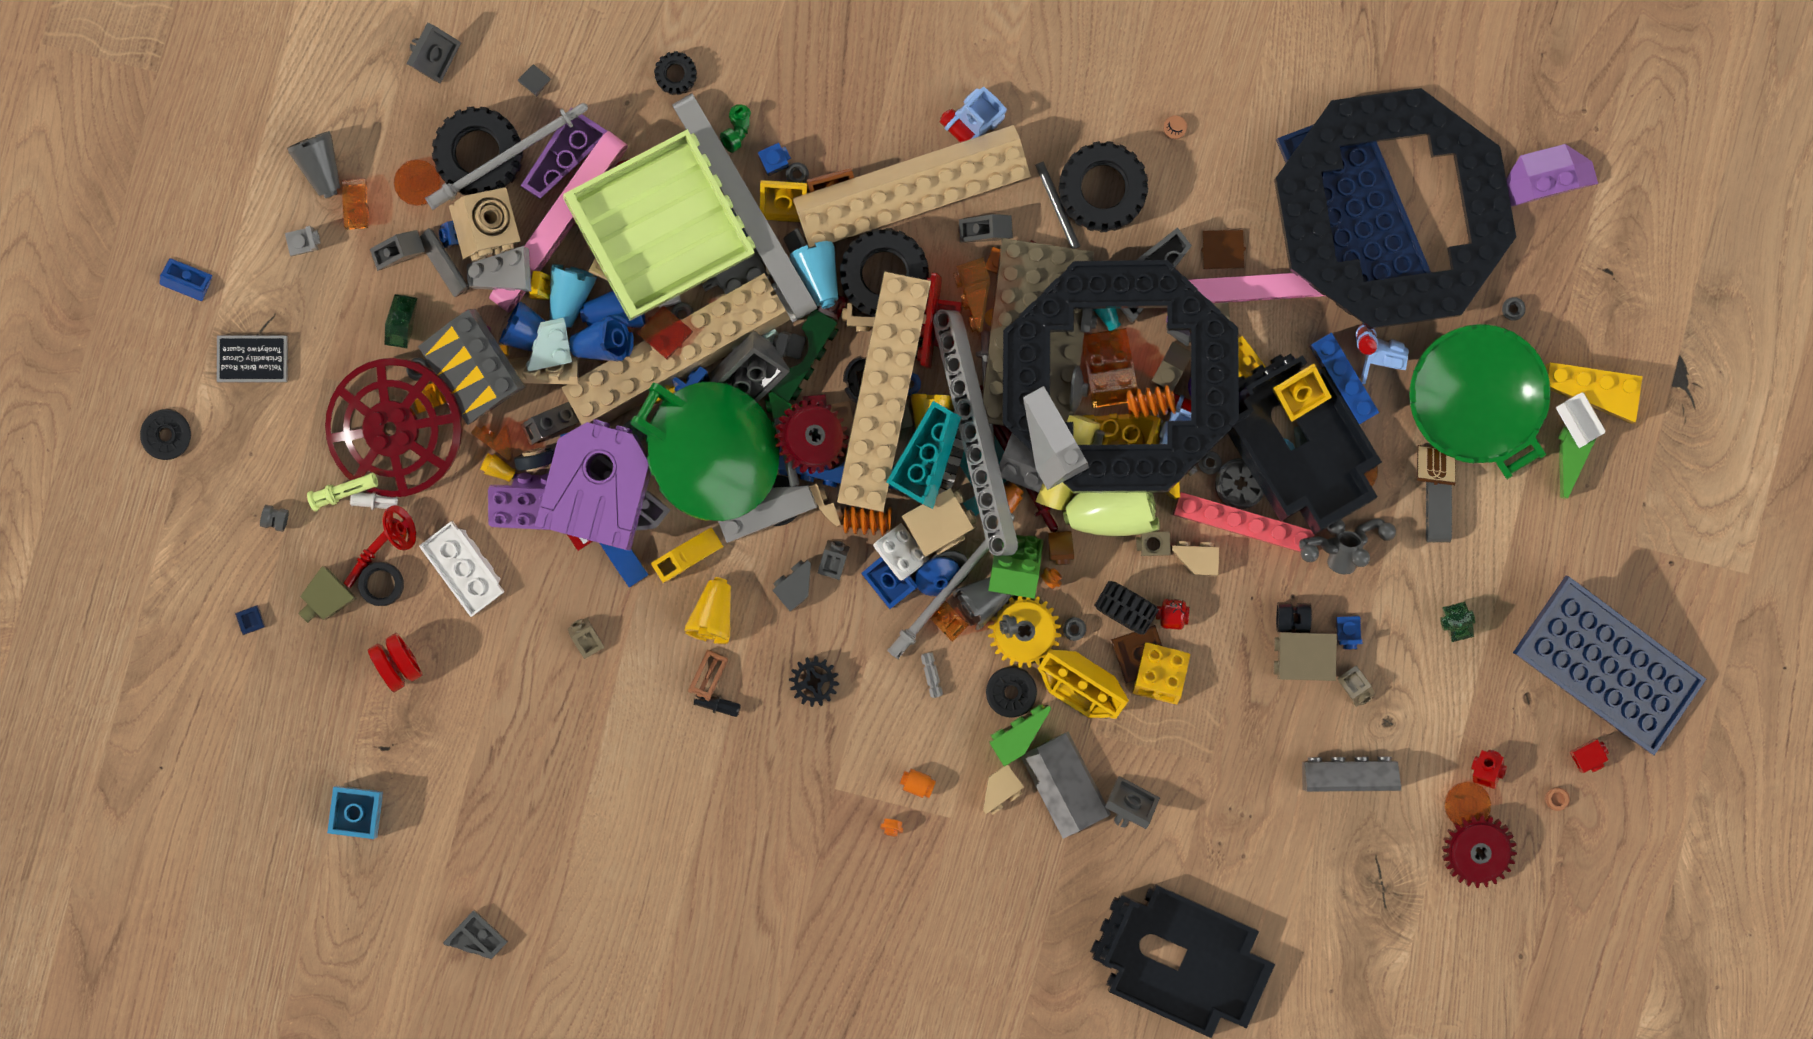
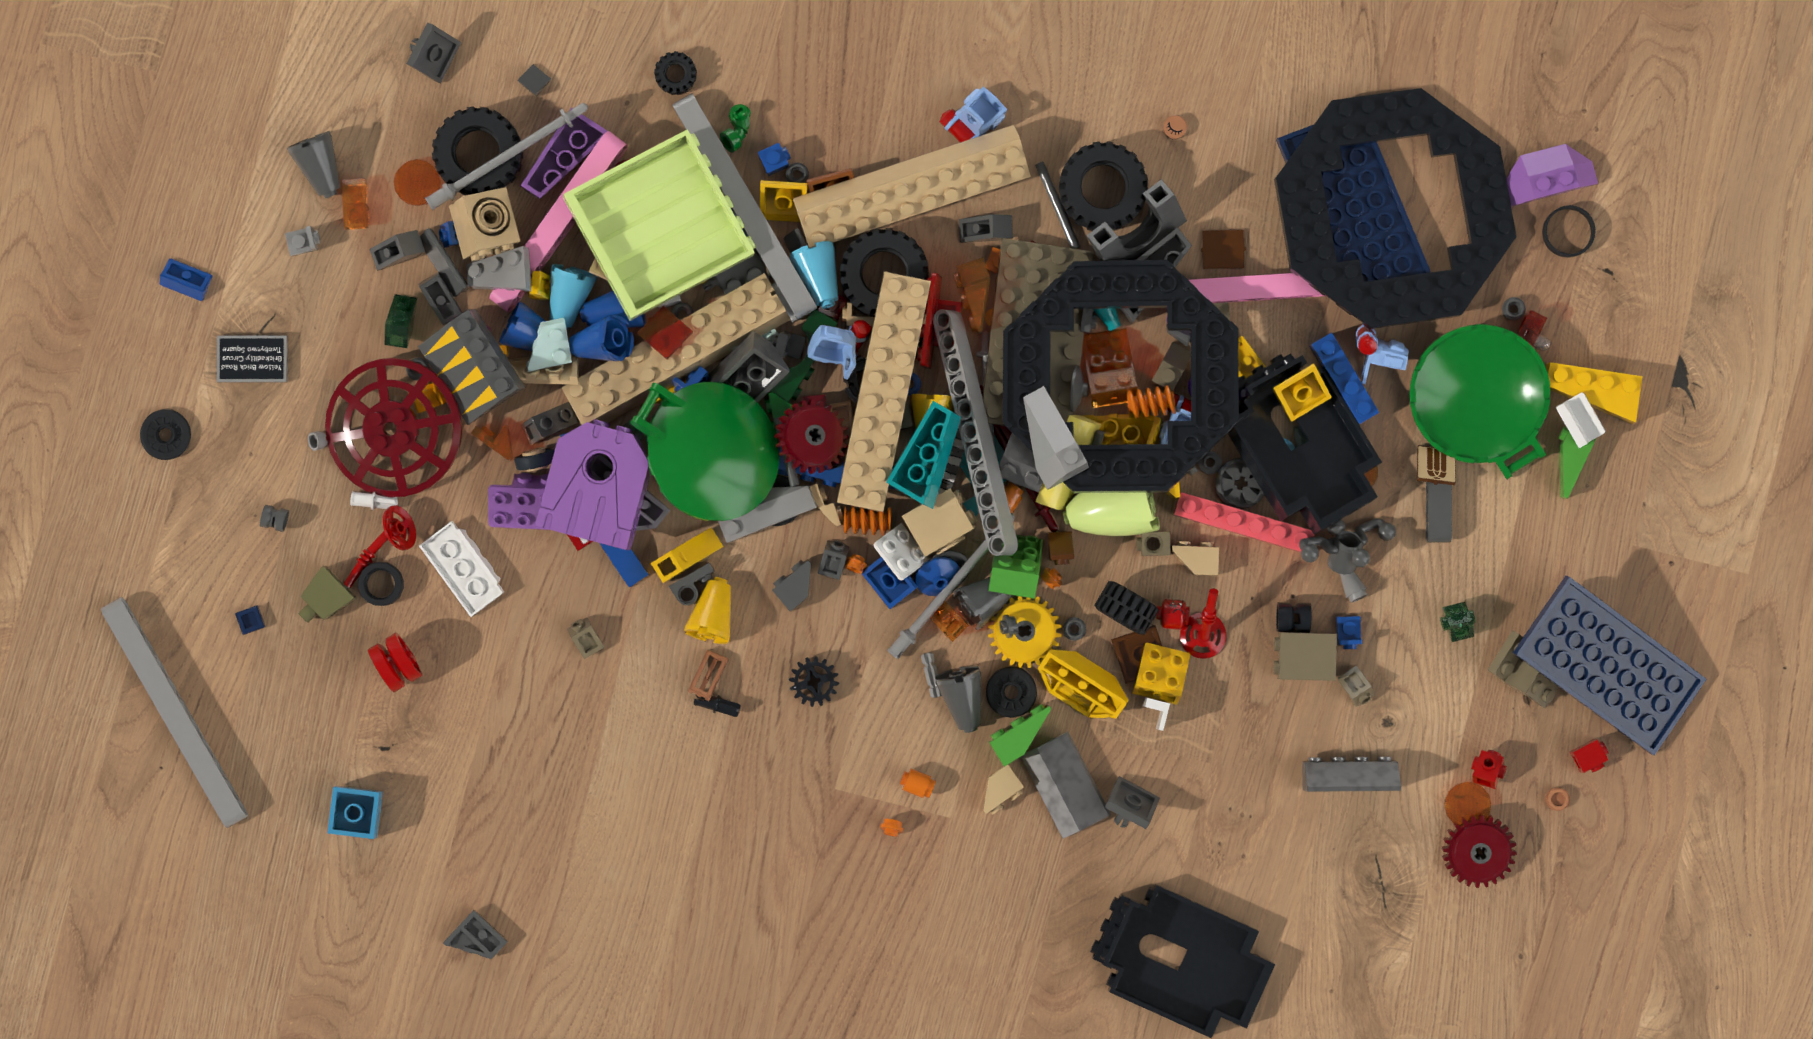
yellowish green pin [307,472,378,511] -> none
yellow cone [480,453,516,482] -> none
none -> light grey beam [101,597,248,828]
none -> light grey hinge [308,431,328,451]
none -> dark grey slope [418,272,463,325]
none -> dark grey plate [669,563,715,606]
none -> light blue piece [807,320,871,379]
none -> orange plate [845,554,867,574]
none -> dark grey cone [935,666,981,733]
none -> dark grey arch [1087,179,1187,261]
none -> white panel [1142,697,1170,731]
none -> red dish [1180,588,1226,659]
none -> light grey cone [1340,572,1368,603]
none -> dark tan bracket [1488,630,1559,709]
none -> clear red piece [1516,310,1551,351]
none -> black tyre [1542,205,1596,258]

